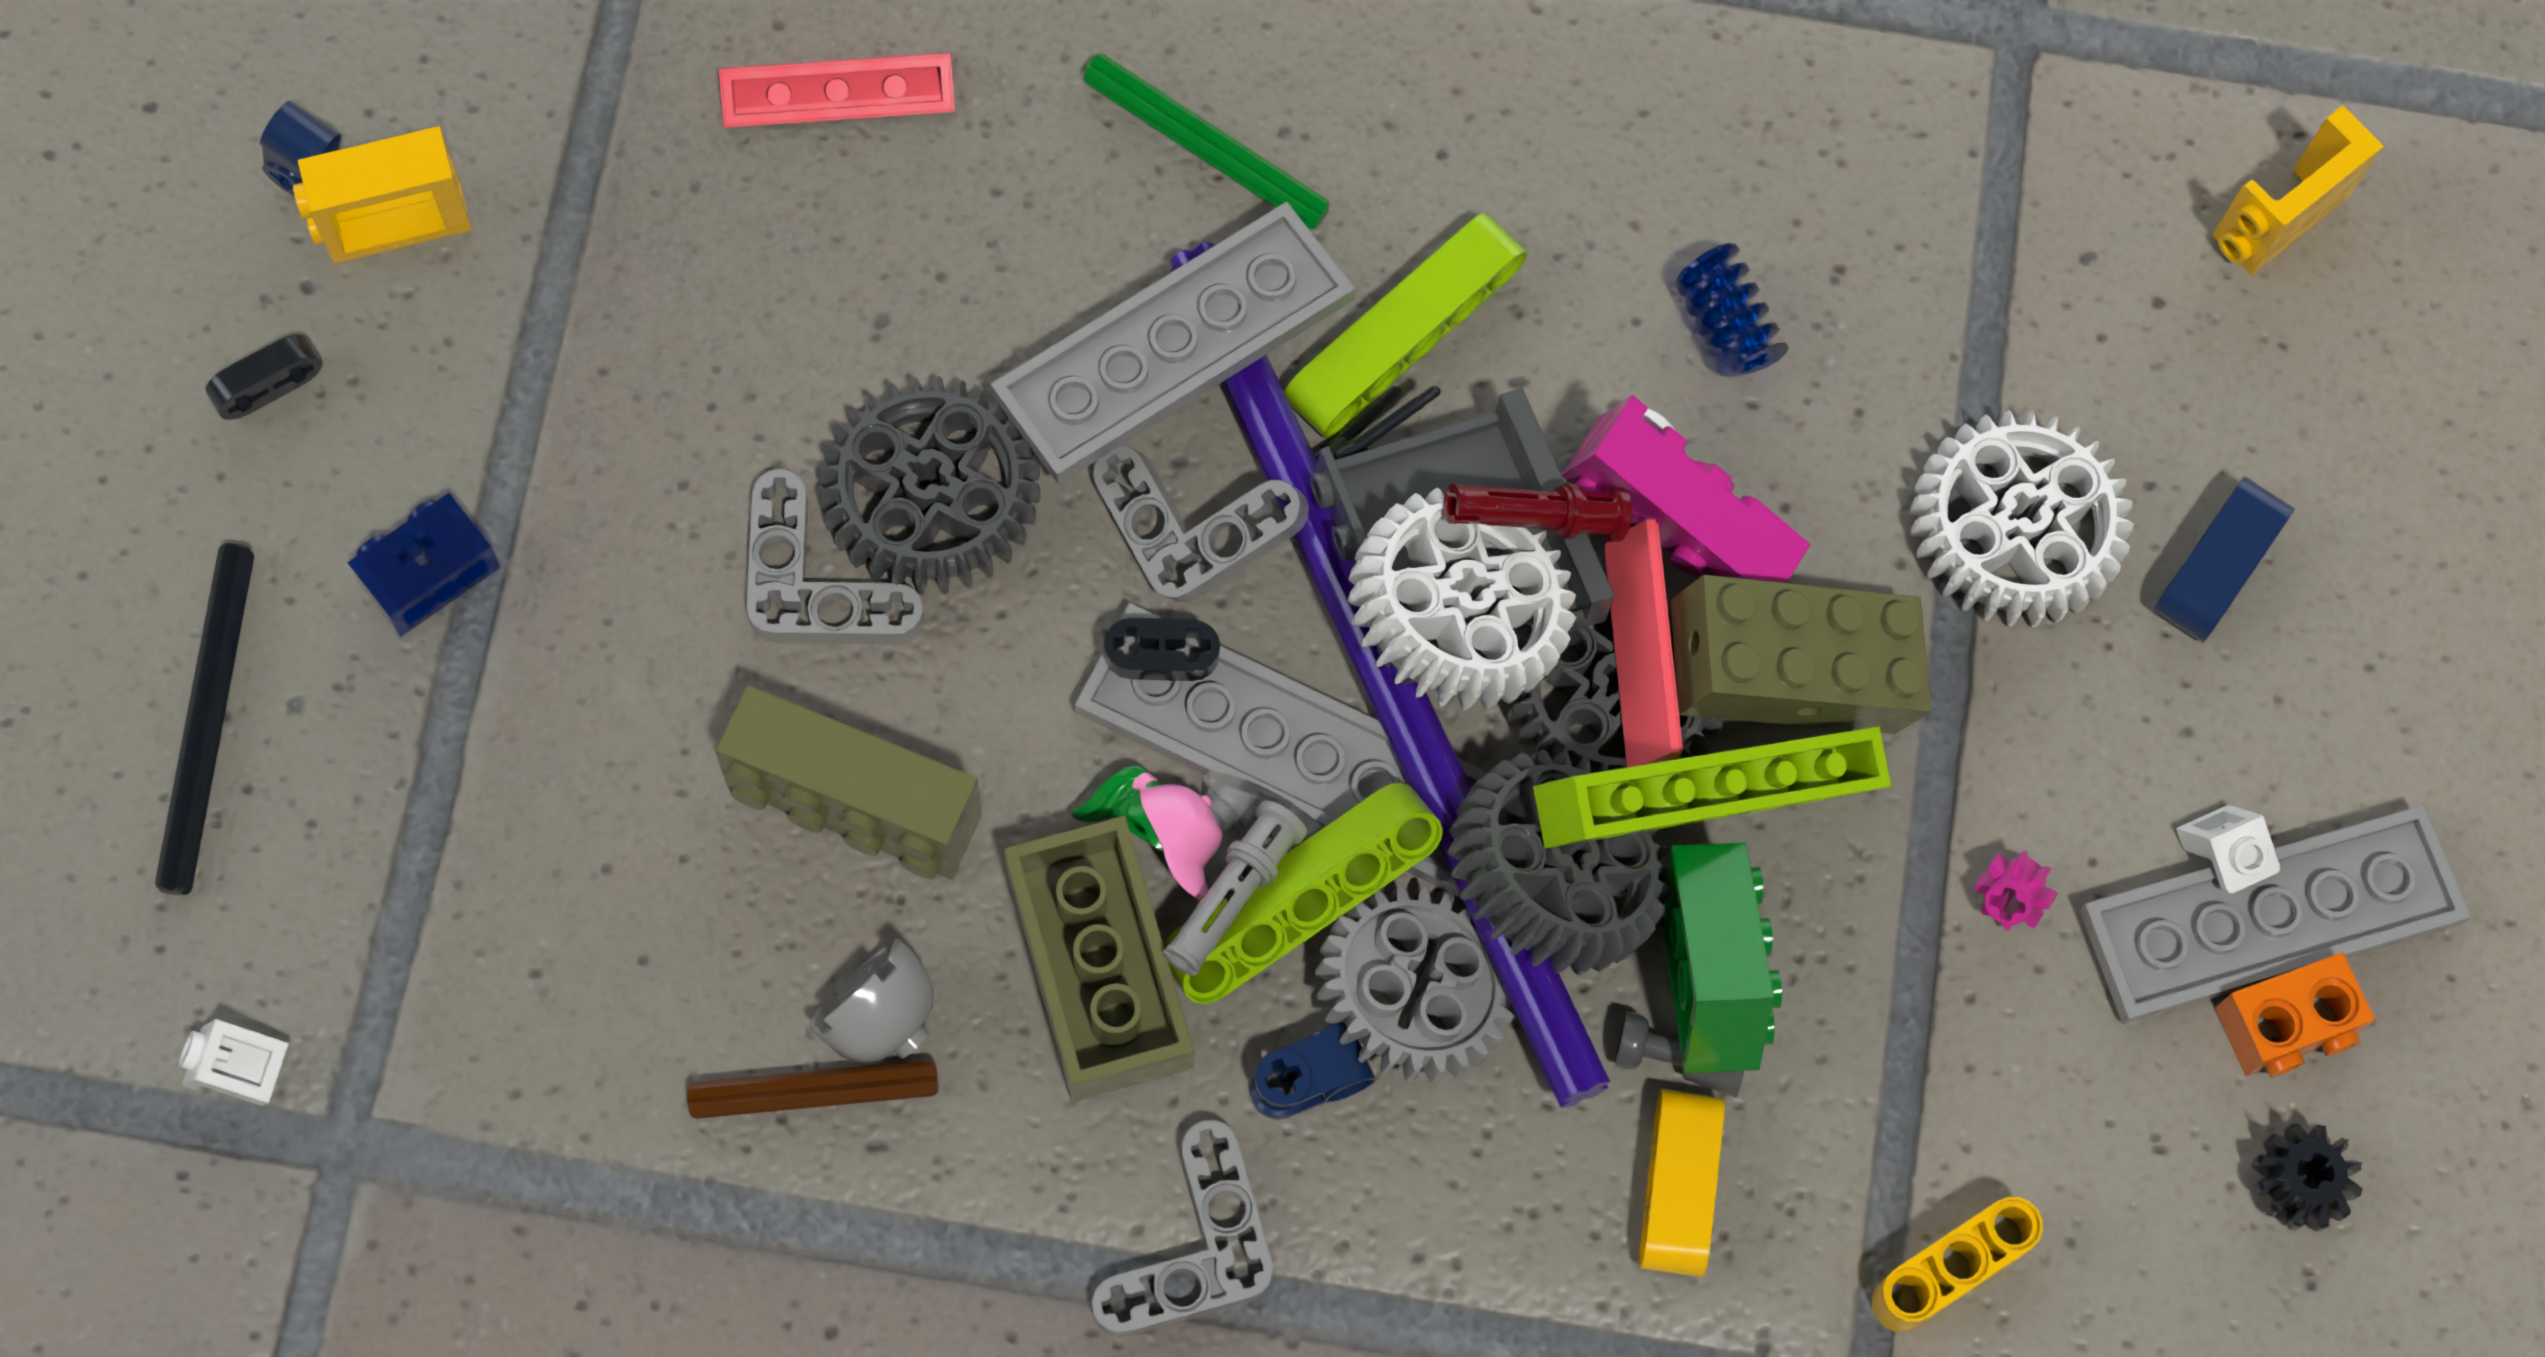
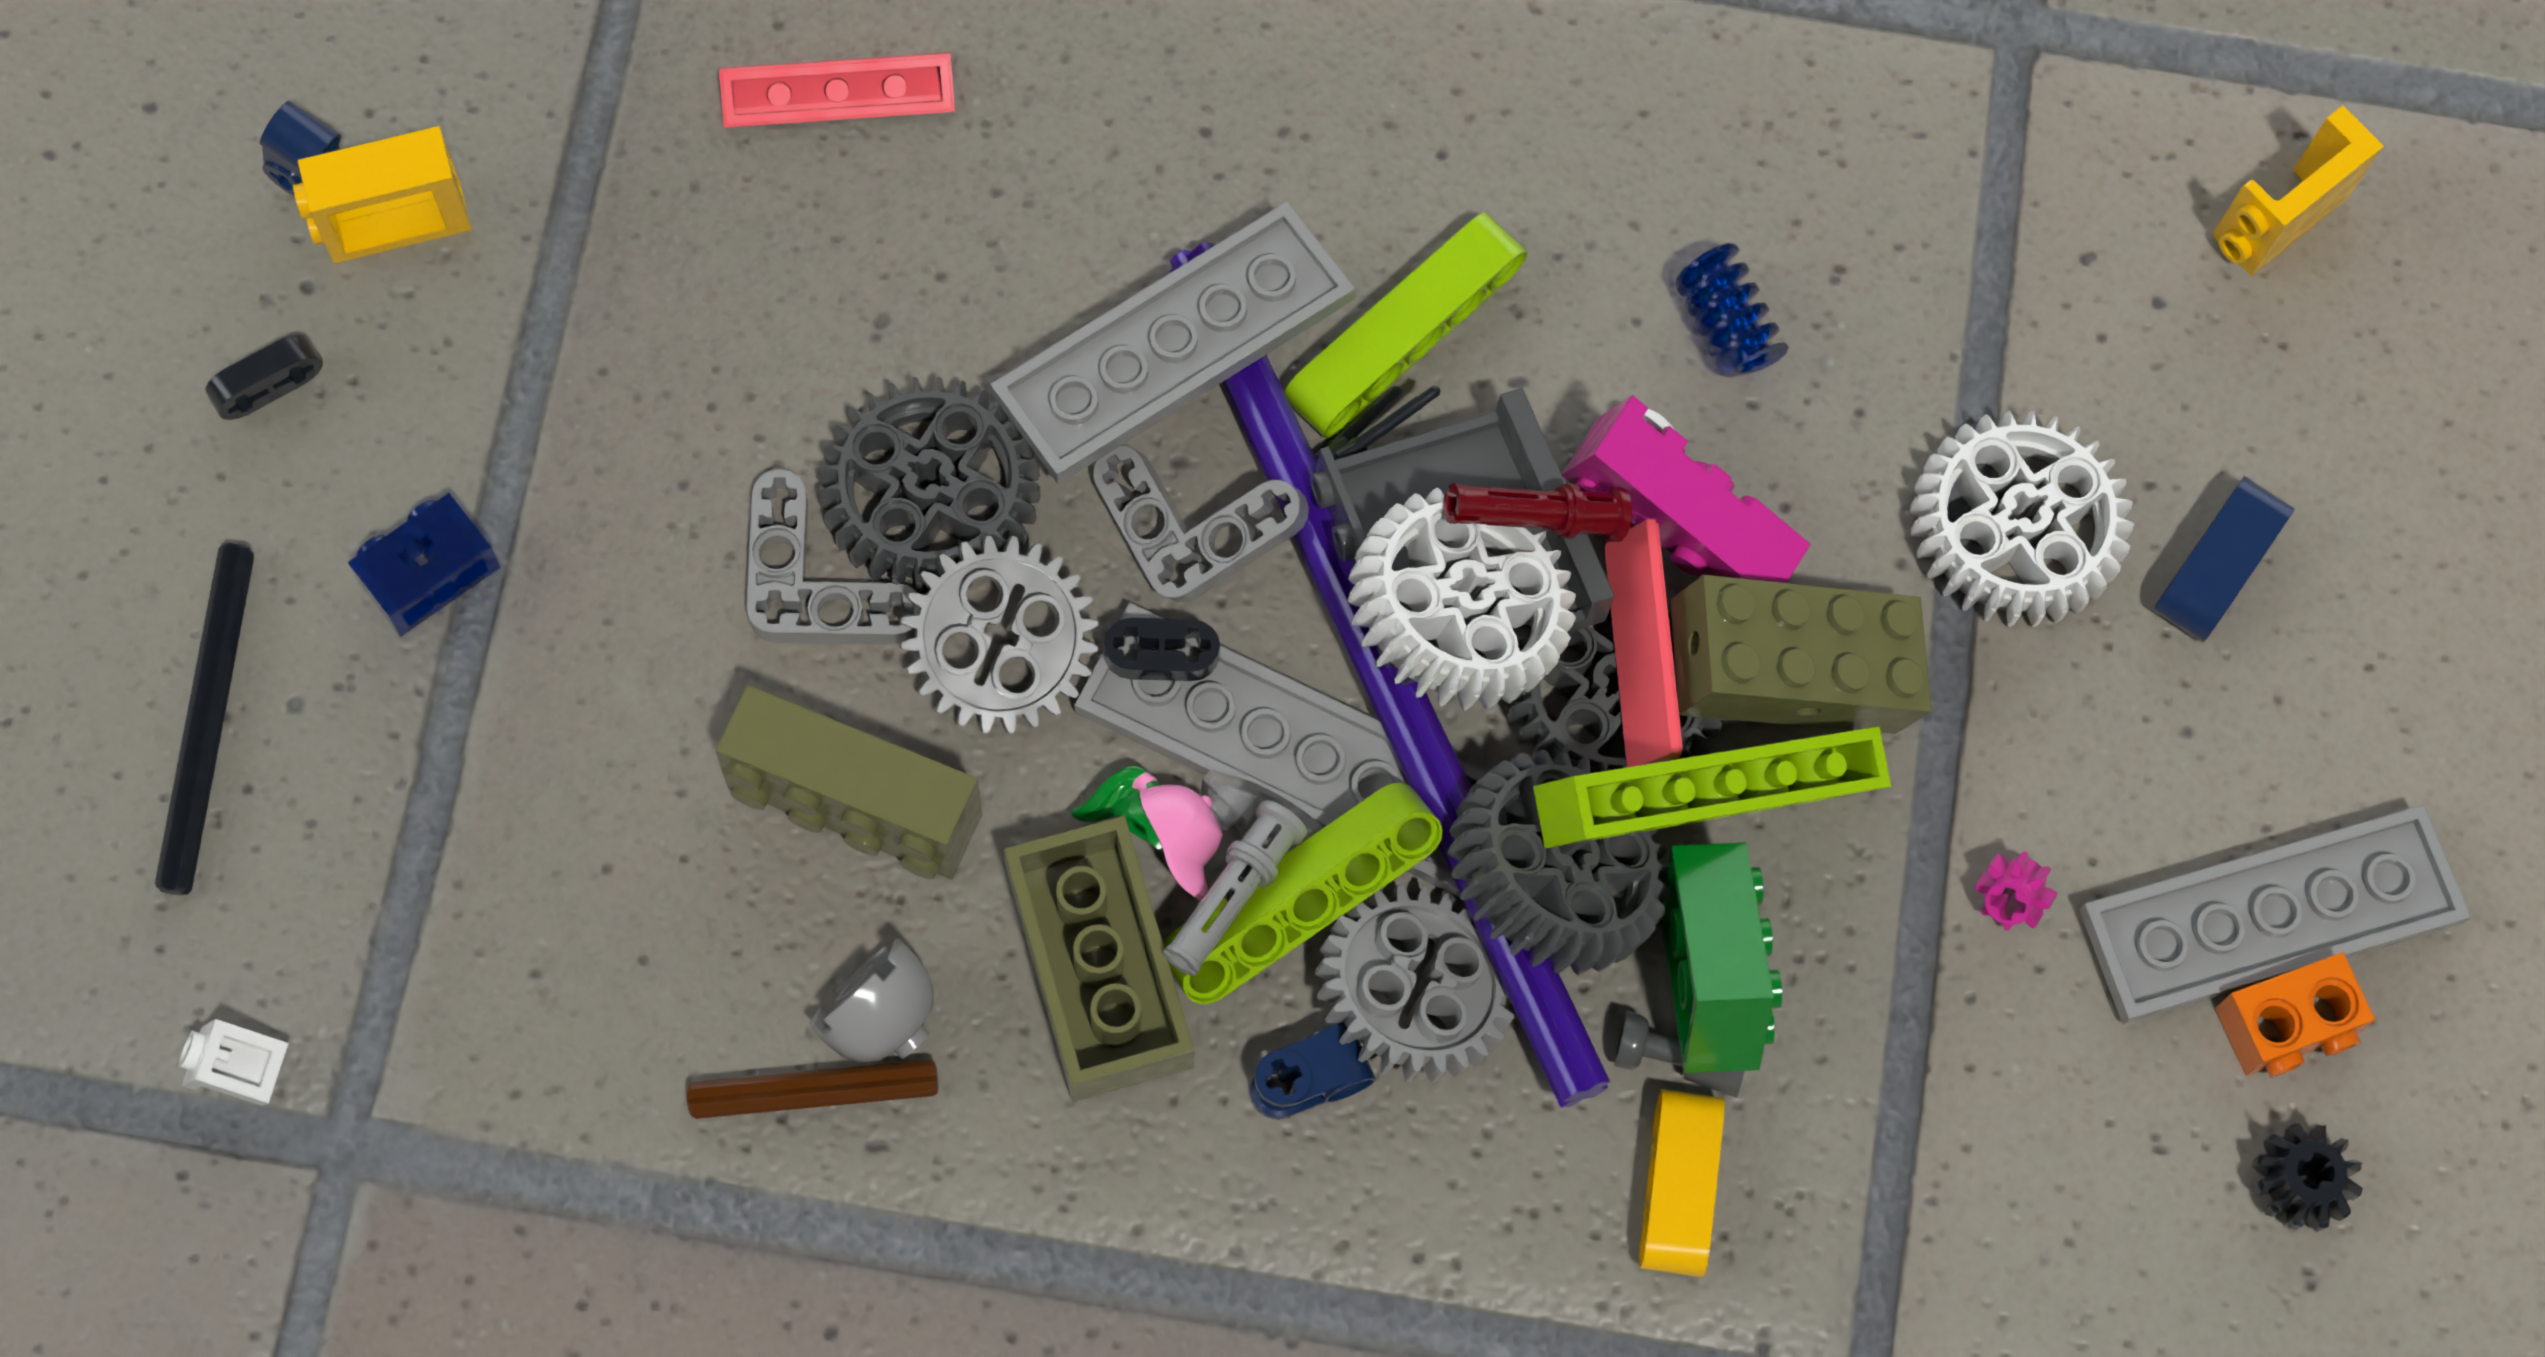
green axle [1084,54,1330,229] -> none
light grey beam [1092,1120,1273,1338] -> none
yellow beam [1872,1197,2043,1332] -> none
white bracket [2176,805,2280,894] -> none
none -> light grey gear [899,536,1099,733]

